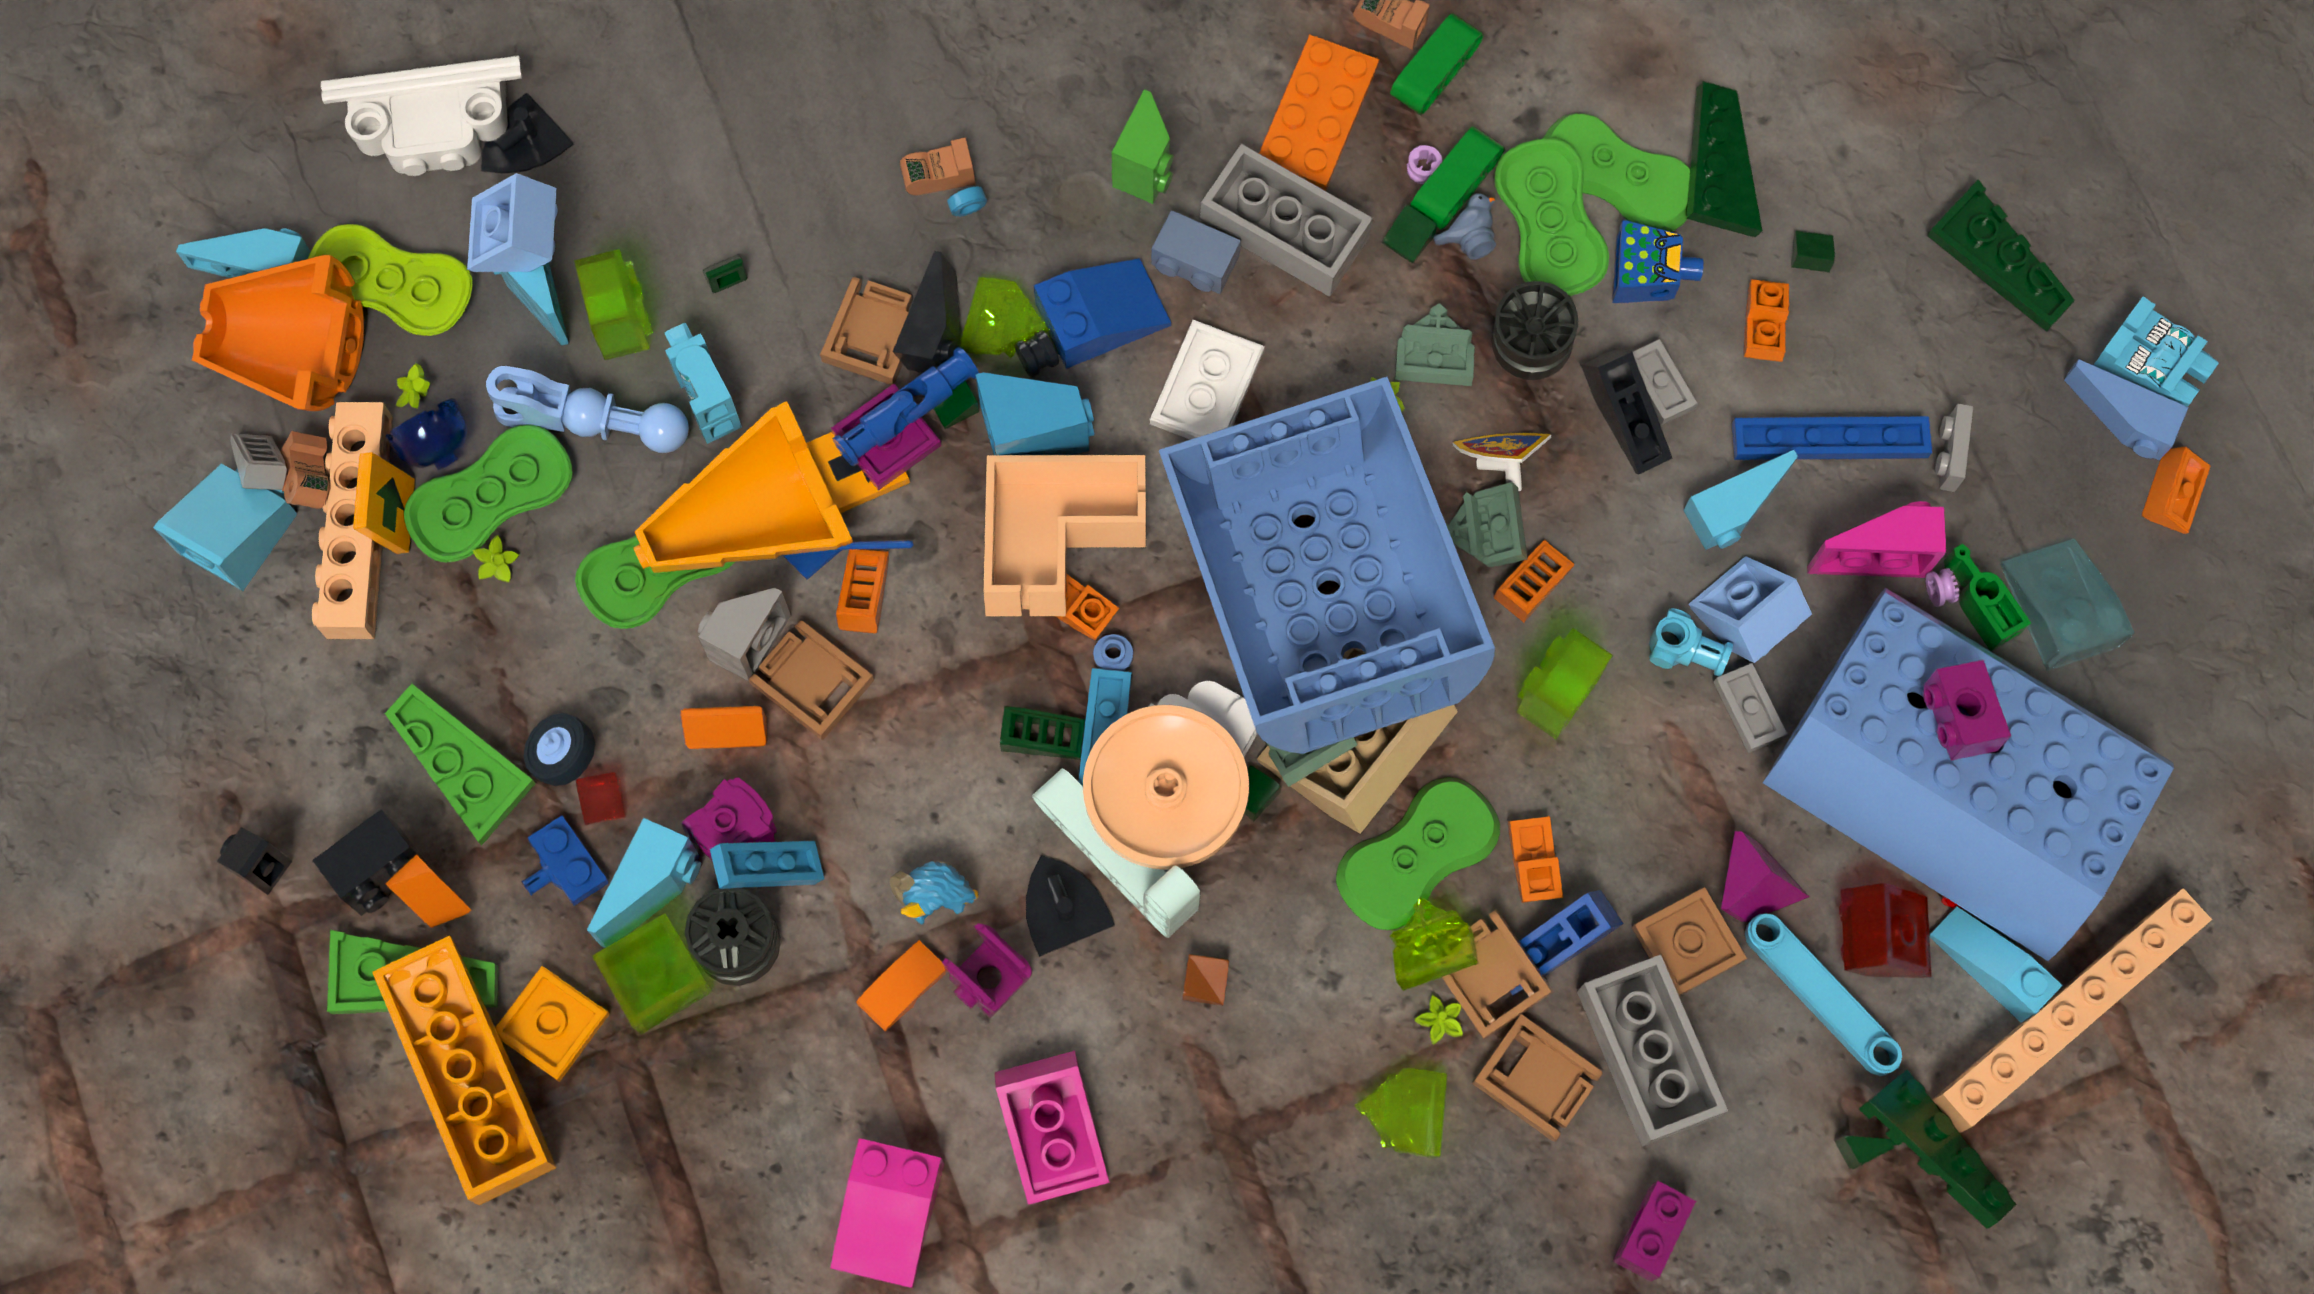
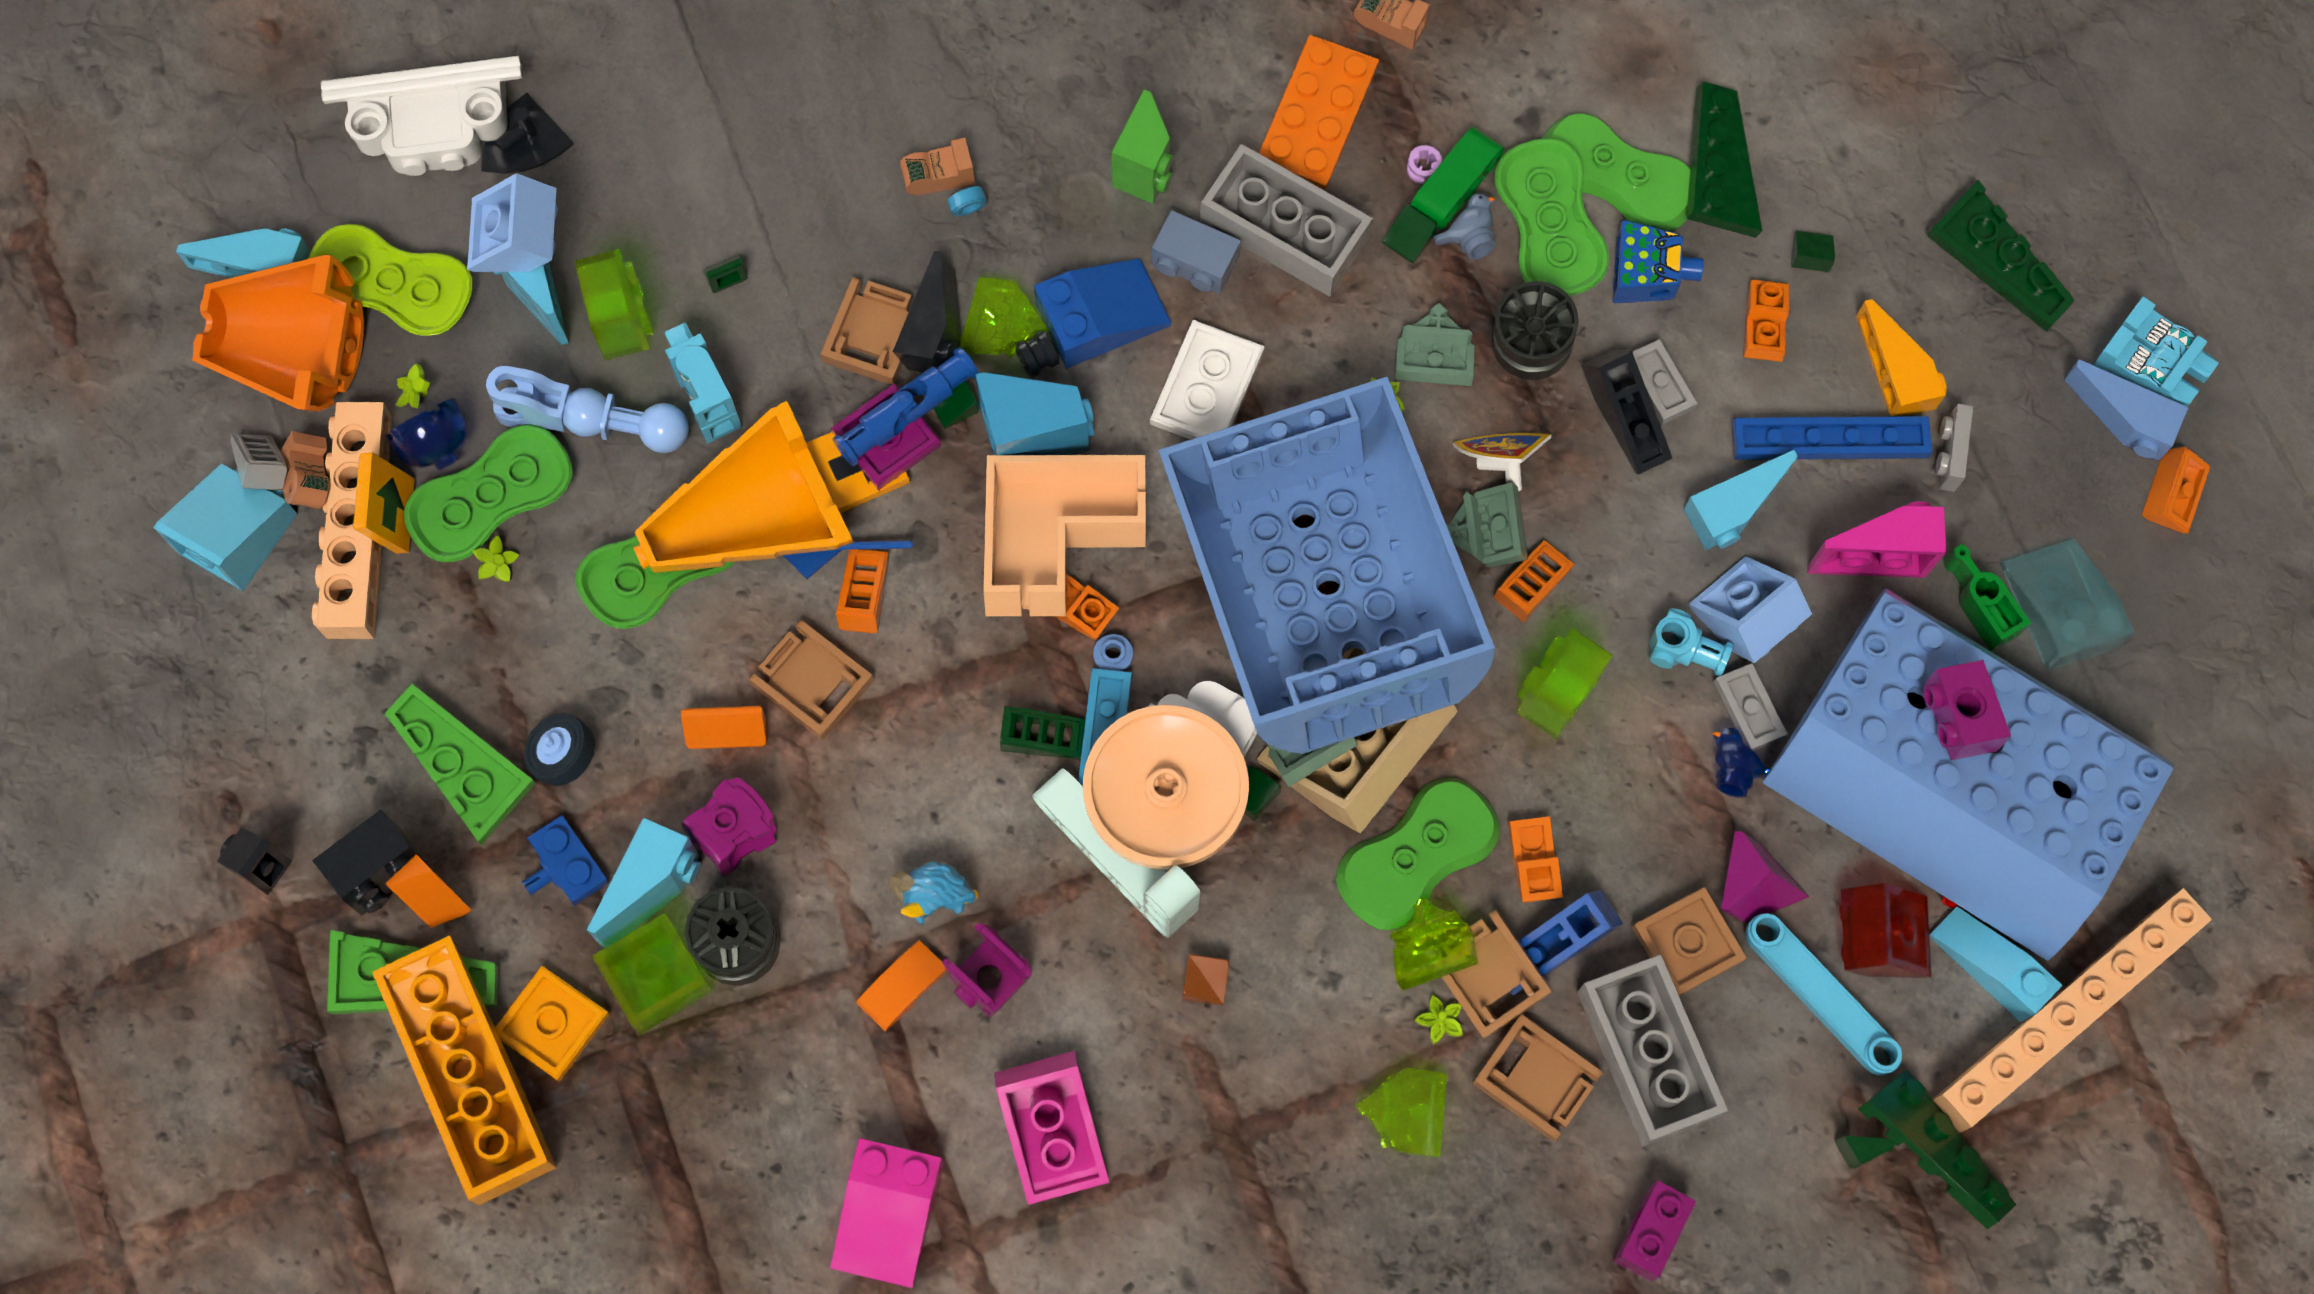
clear red slope [576,772,626,825] -> none
light grey slope [698,588,791,681] -> none
dark azure plate [710,841,824,889] -> none
black shield [1026,855,1115,957] -> none
green beam [1390,13,1484,115] -> none
lavender bush [1926,568,1959,607] -> none
none -> clear blue animal [1712,728,1771,798]
none -> light orange slope [1856,299,1947,417]

